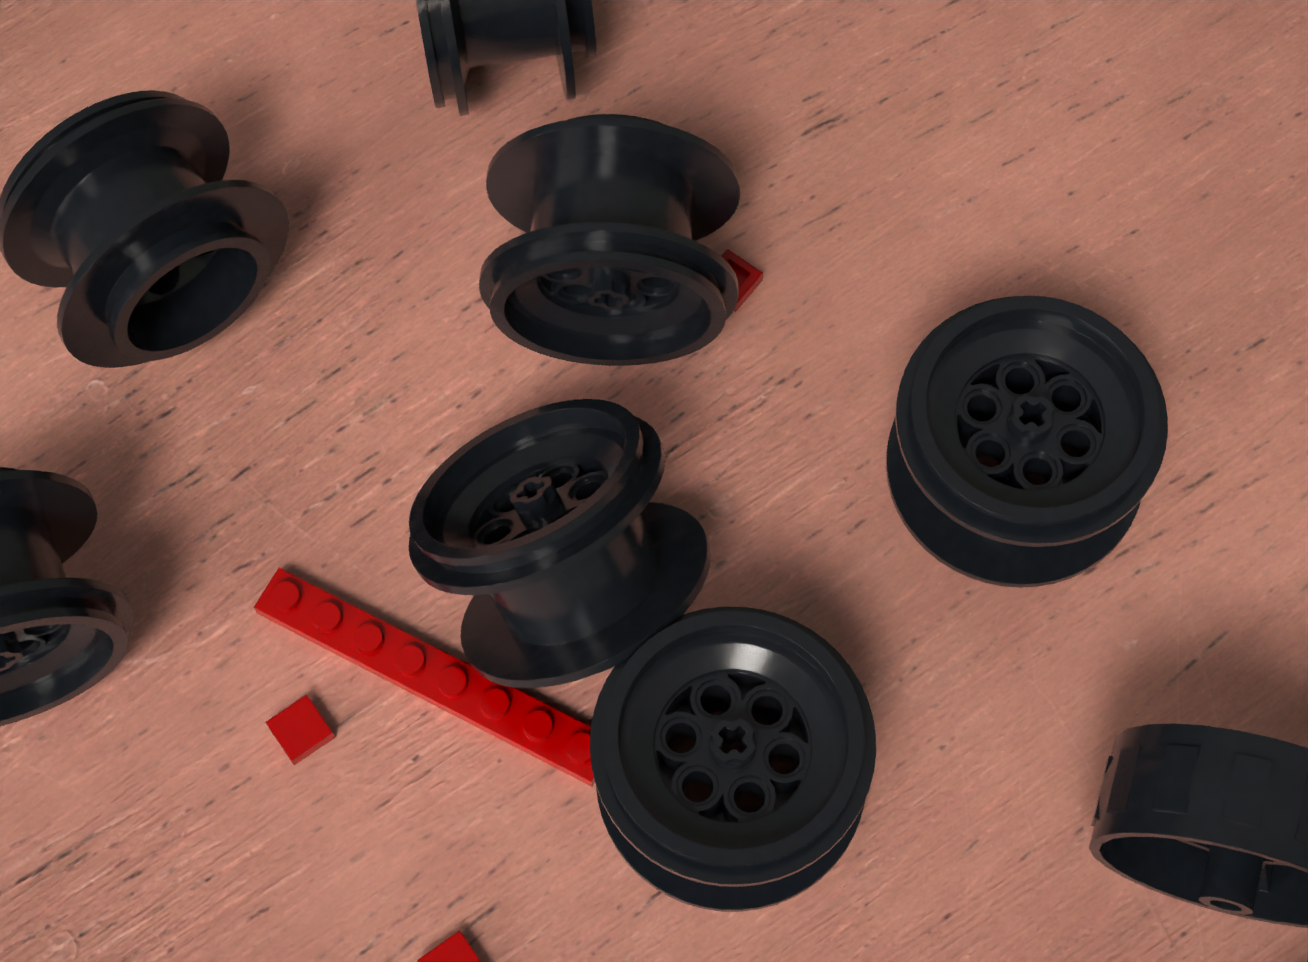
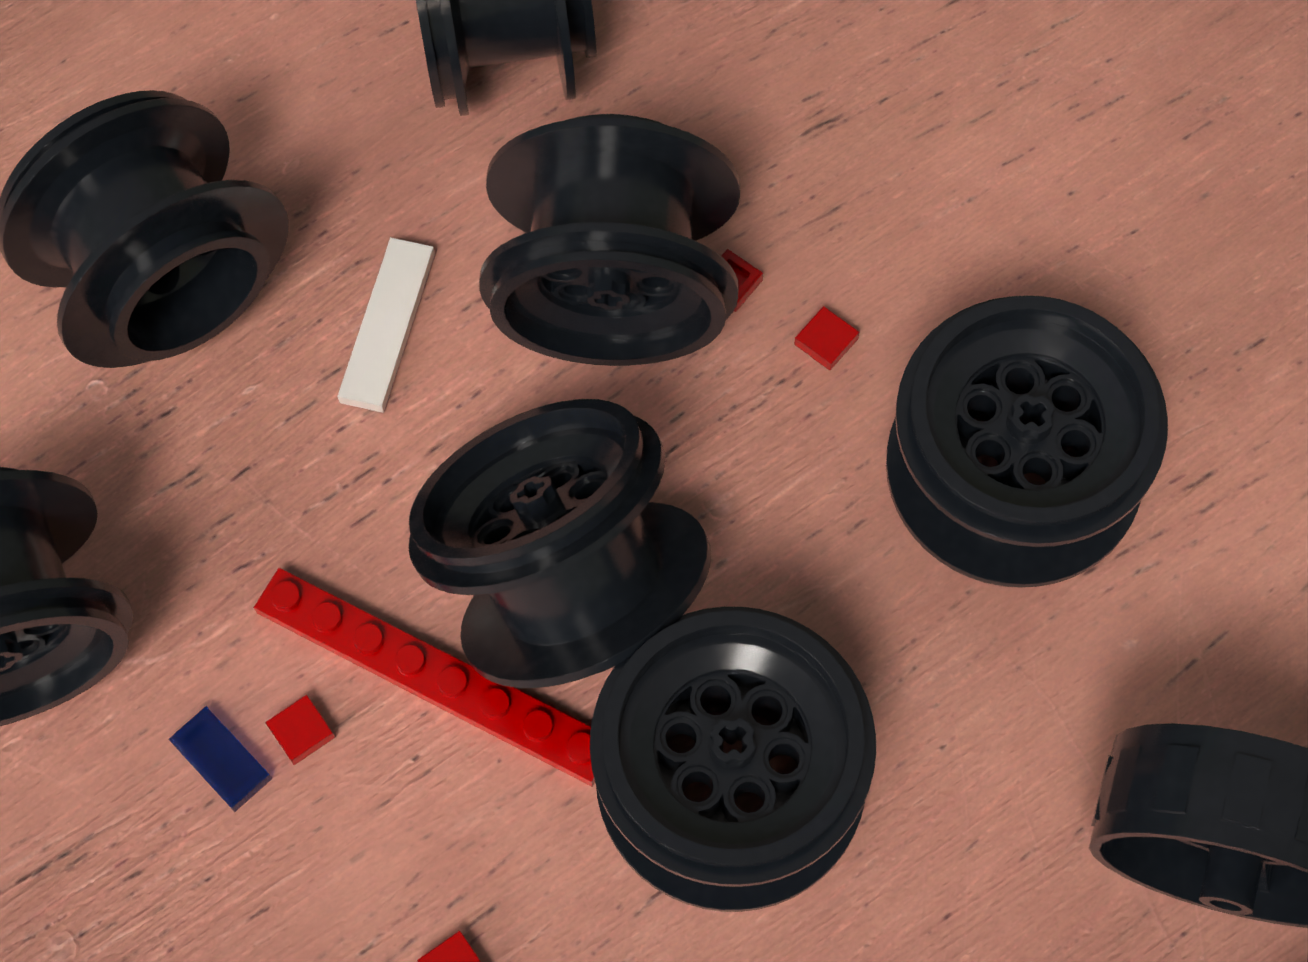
none -> clear blue tile [169,706,272,812]
none -> white tile [337,237,435,413]
none -> red tile [794,306,860,371]

